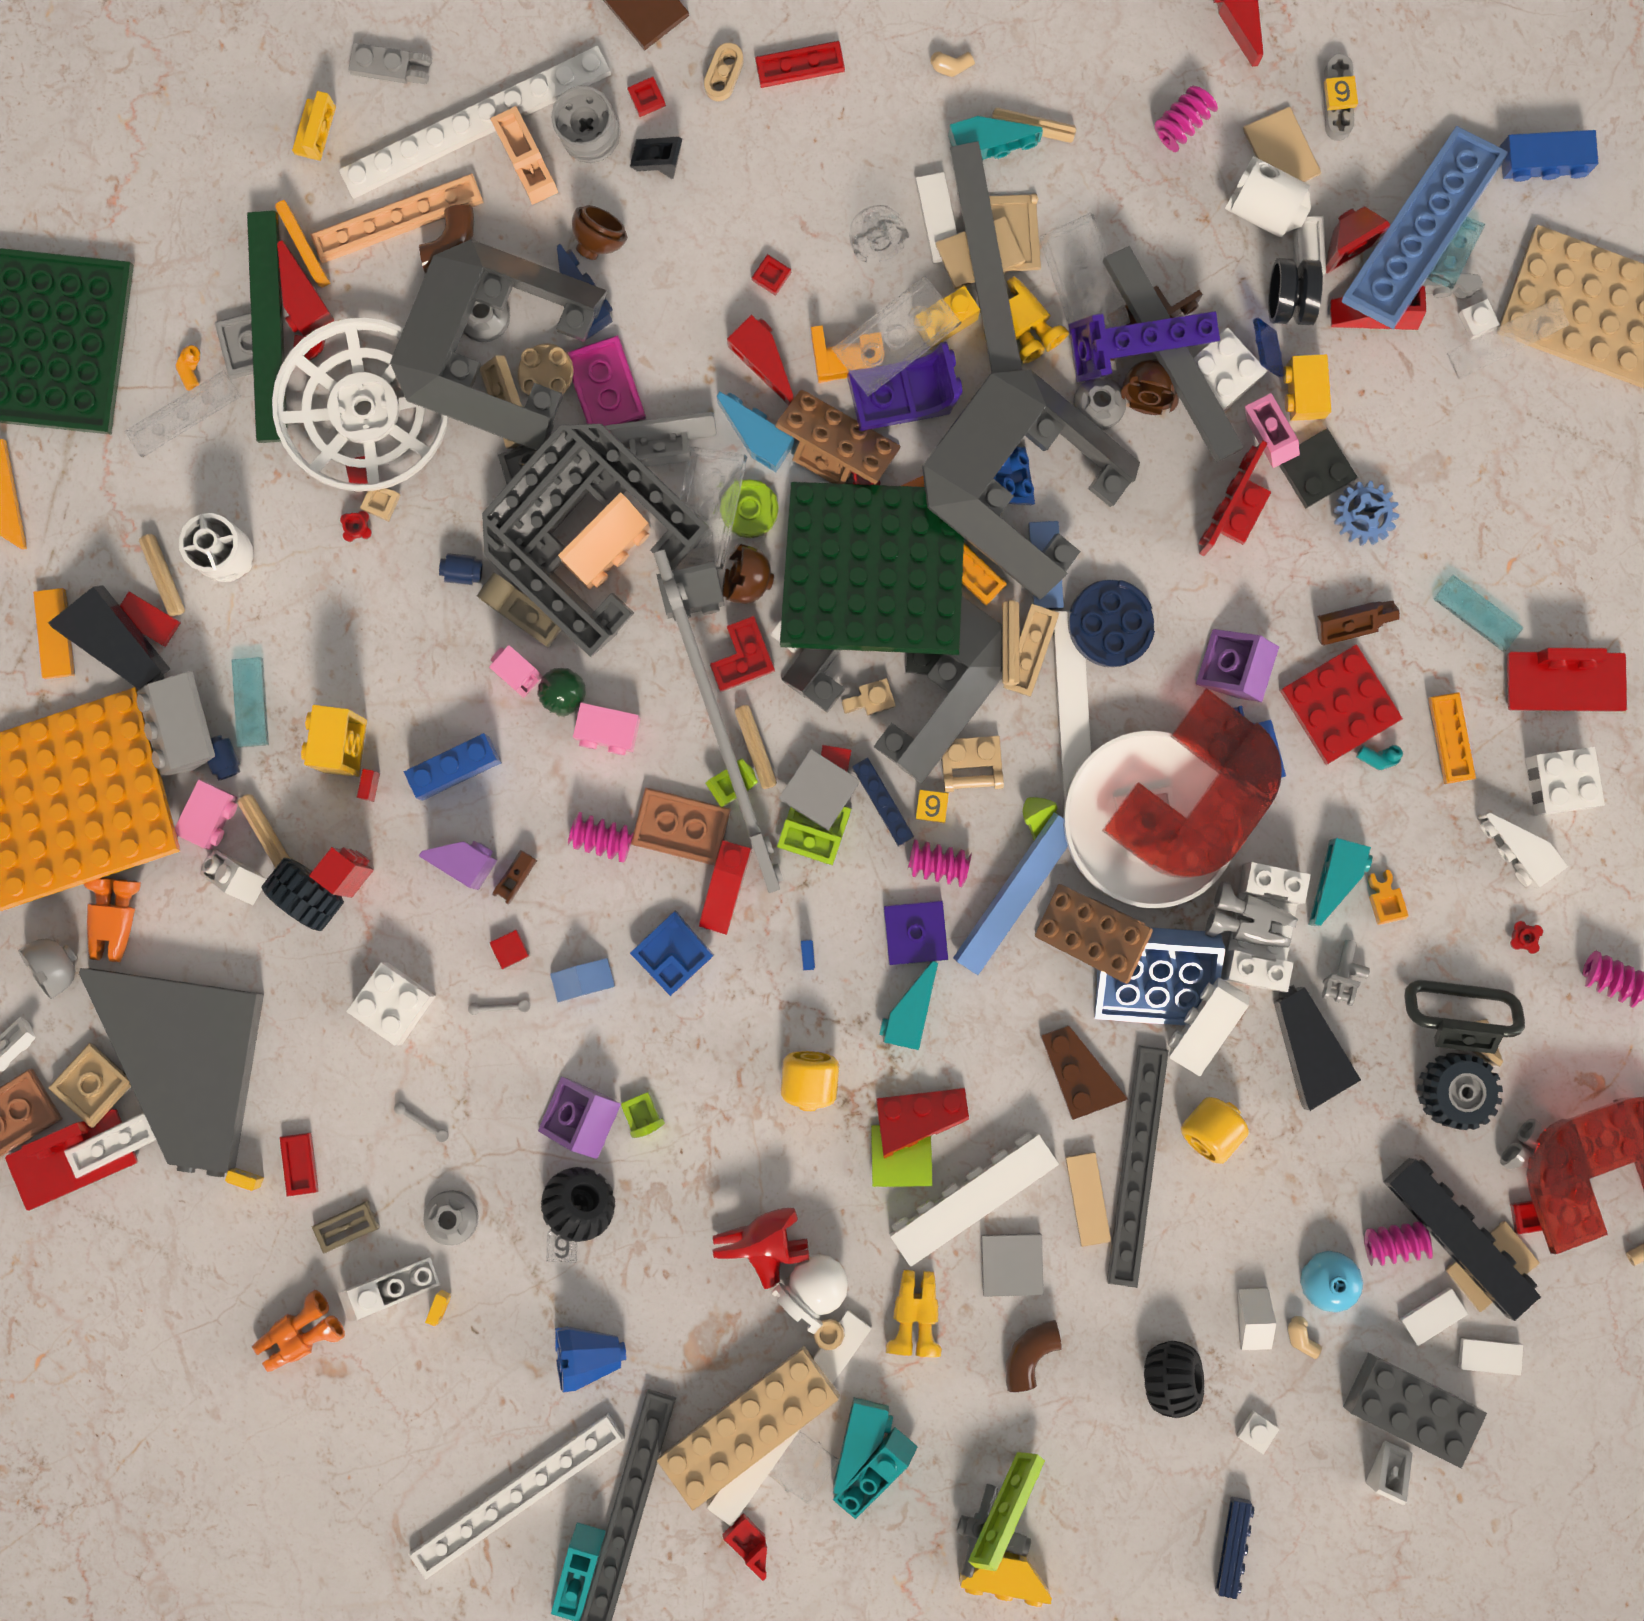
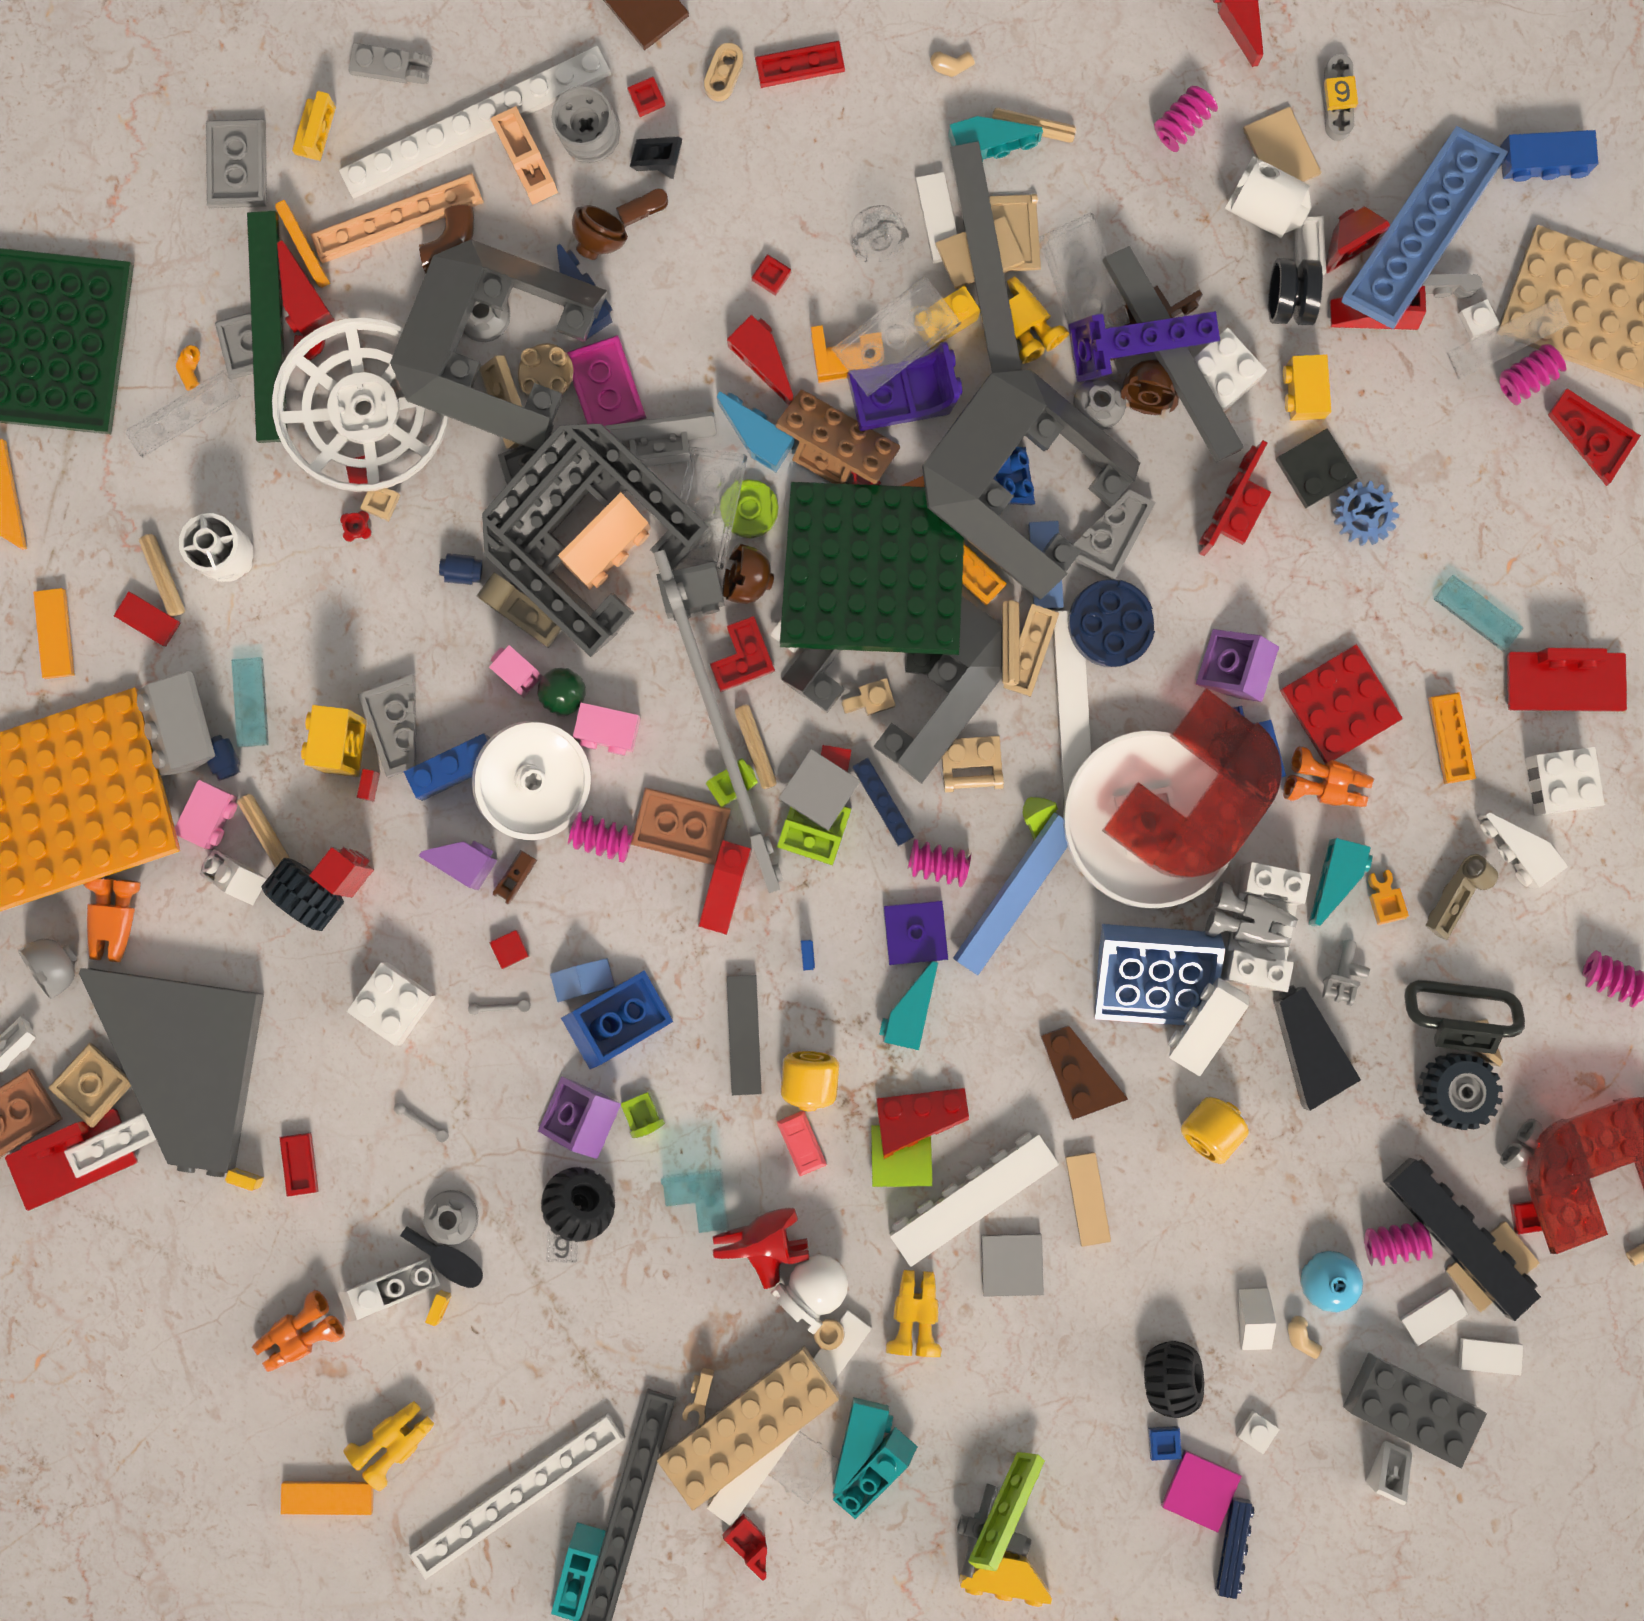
black slope [48,585,170,689] -> none
dark tan tile [311,1201,380,1254] -> none
blue cone [555,1326,626,1393] -> none
blue plate [630,910,714,996] -> none
yellow tile [916,790,949,823] -> none
reddish brown cylinder [1006,1320,1062,1392] -> none
medium nougat bracket [1035,884,1153,984] -> none
dark grey tile [1107,1045,1169,1288] -> none
bright pink brick [1245,393,1300,468] -> none
clear blue piece [1253,318,1284,378] -> none
reddish brown hinge [1317,601,1400,646] -> none
teal arm [1356,745,1403,770] -> none
clear light blue tile [1427,217,1485,290] -> none
red plate [1510,921,1543,954] -> none
none -> light grey tile [206,119,267,208]
none -> light orange tile [281,1481,374,1515]
none -> yellow piece [343,1401,434,1491]
none -> light grey wing [357,675,416,778]
none -> black piece [400,1226,483,1288]
none -> white dish [472,721,591,840]
none -> blue slope [561,970,673,1069]
none -> reddish brown bar [616,188,668,227]
none -> clear light blue panel [661,1168,729,1233]
none -> tan plate [682,1368,714,1425]
none -> dark grey tile [727,975,762,1096]
none -> coral tile [777,1110,827,1177]
none -> light grey wing [1073,489,1156,580]
none -> blue tile [1148,1426,1182,1461]
none -> dark pink tile [1161,1450,1242,1533]
none -> orange piece [1283,746,1374,807]
none -> dark tan plate [1425,854,1498,940]
none -> dark pink piece [1499,344,1567,405]
none -> red wing [1548,389,1641,486]

